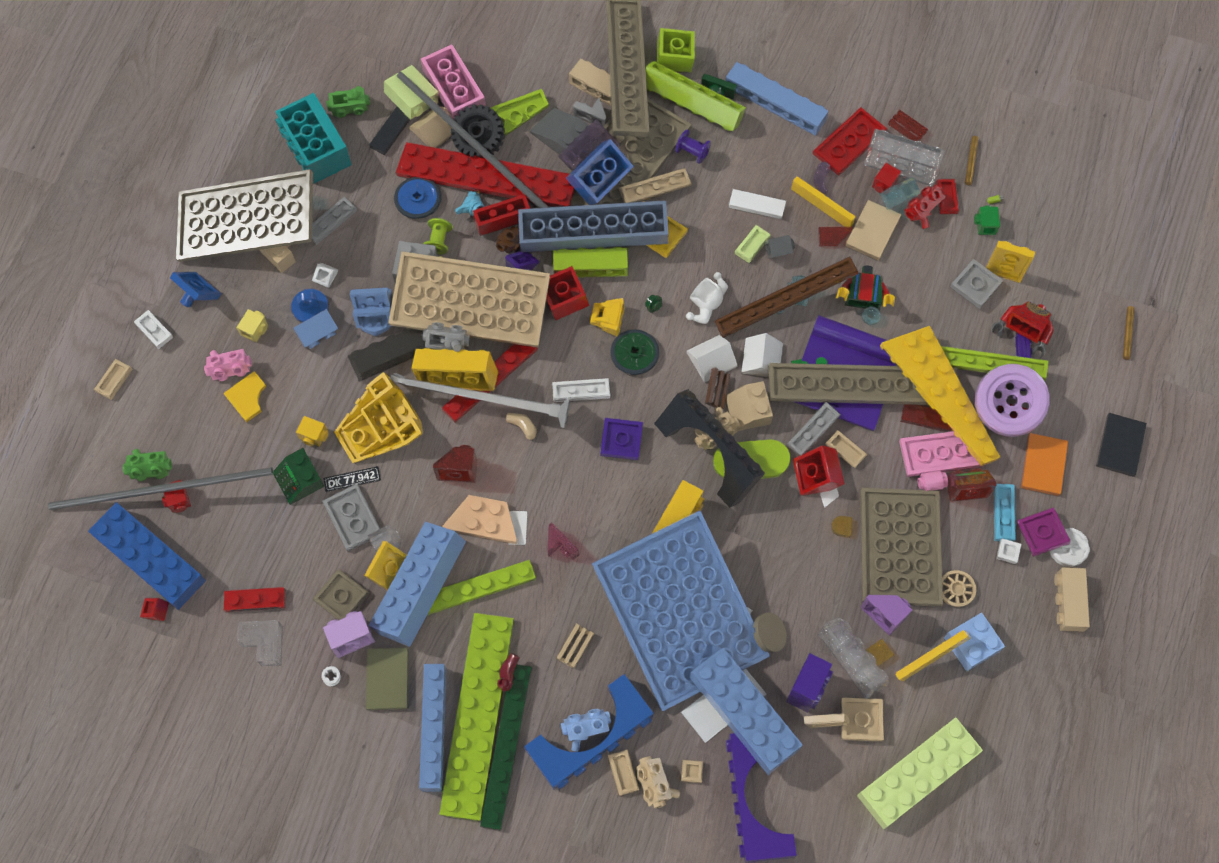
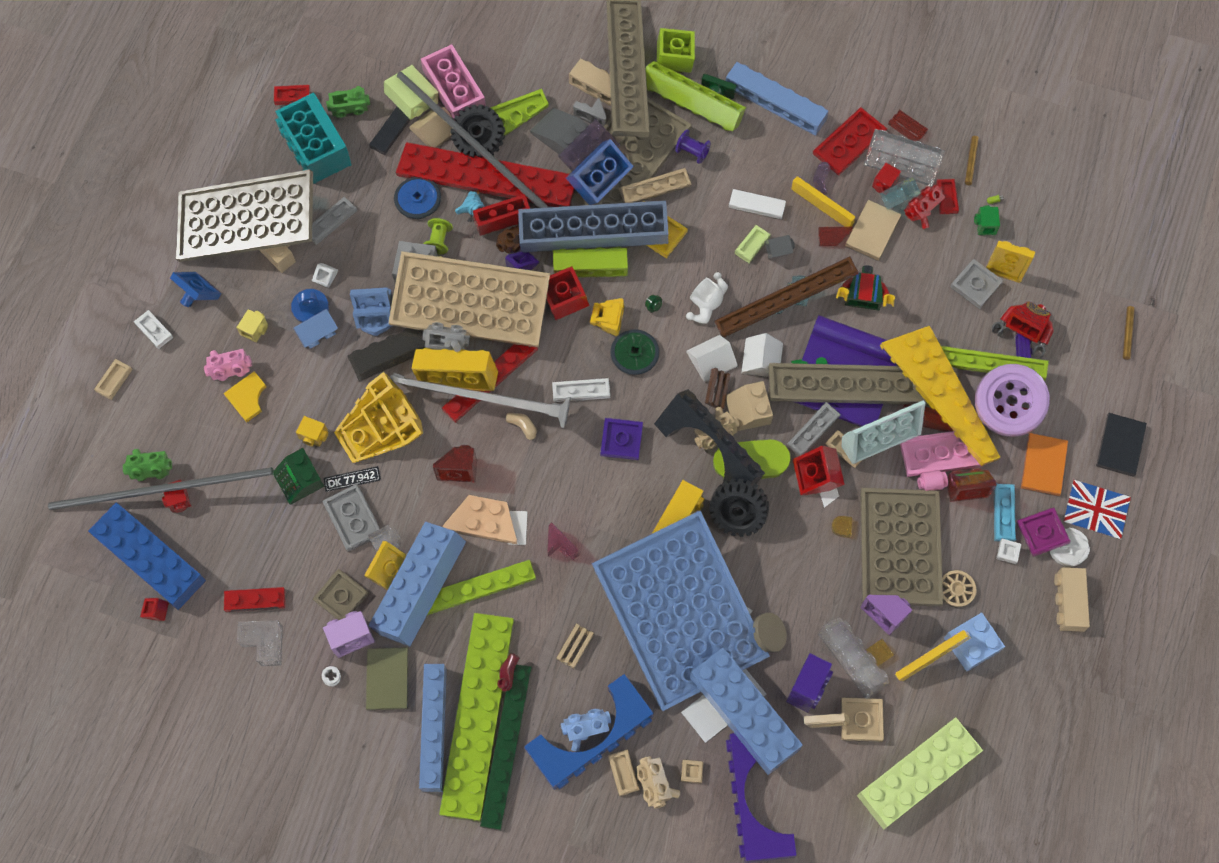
clear light blue plate [862,307,881,325] -> none
none -> red plate [274,85,311,105]
none -> black wheel [709,479,769,537]
none -> light aqua slope [841,400,925,464]
none -> sticker [1063,480,1131,539]

